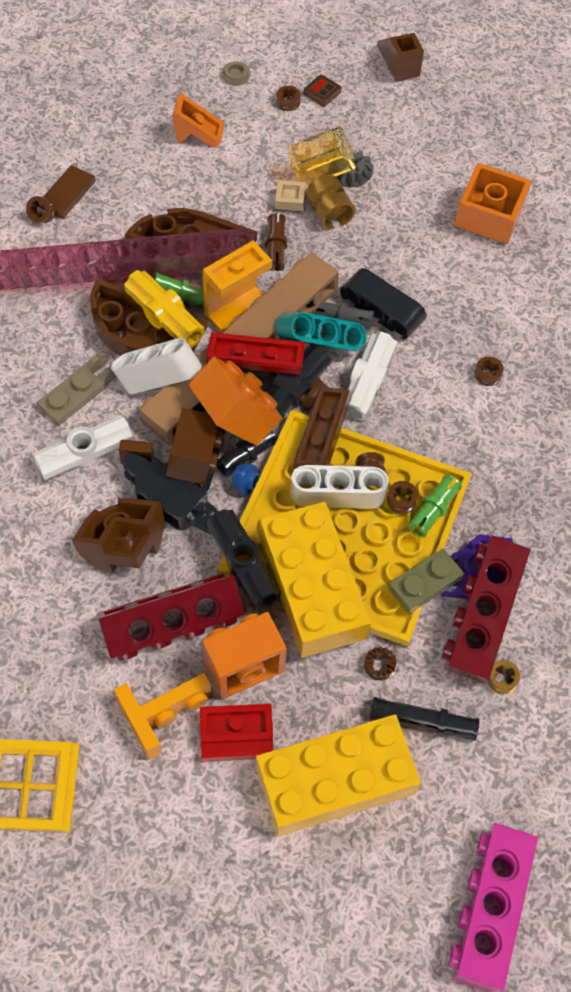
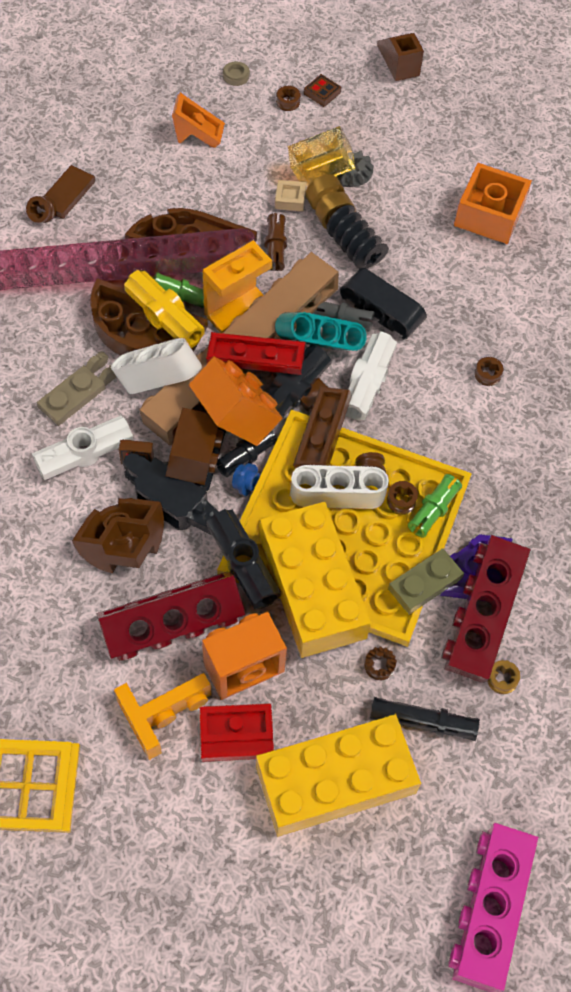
none -> black piece [327,205,389,269]

